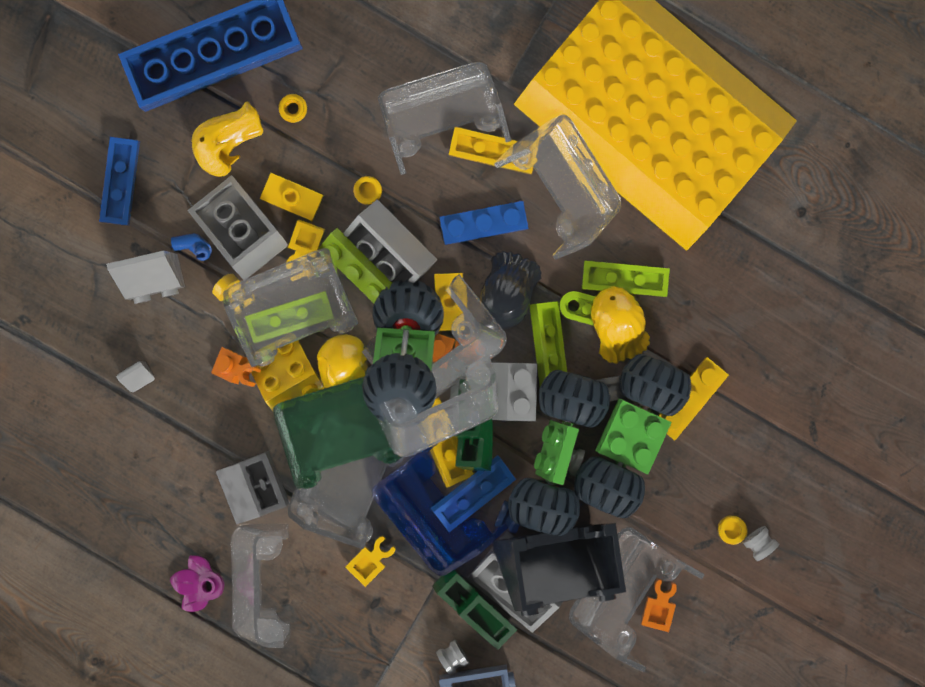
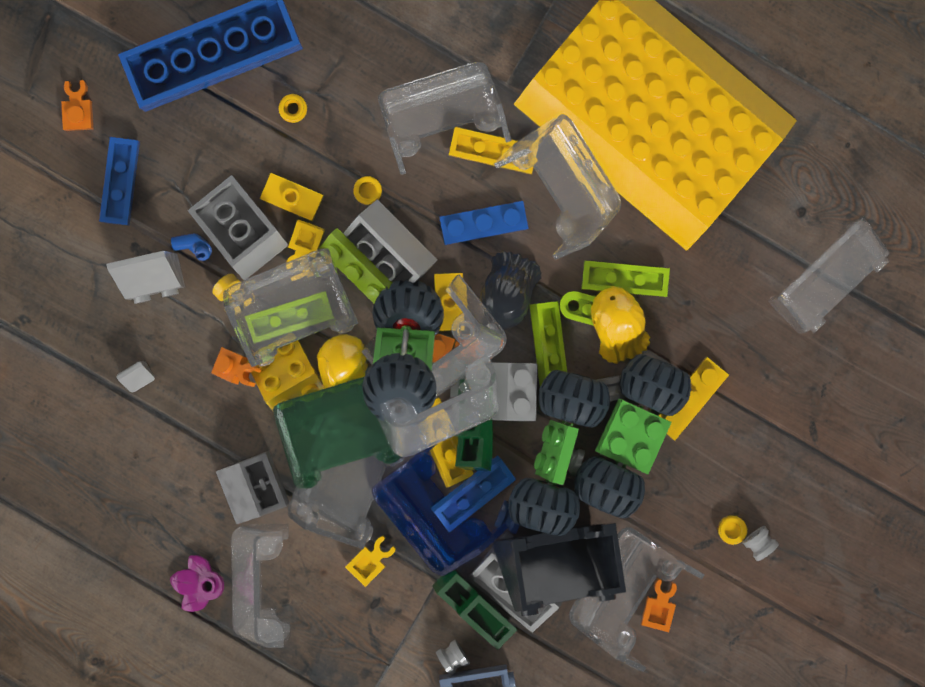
yellow piece [191,102,263,177] -> none
none -> orange plate [61,80,93,131]
none -> clear windscreen [768,217,890,334]

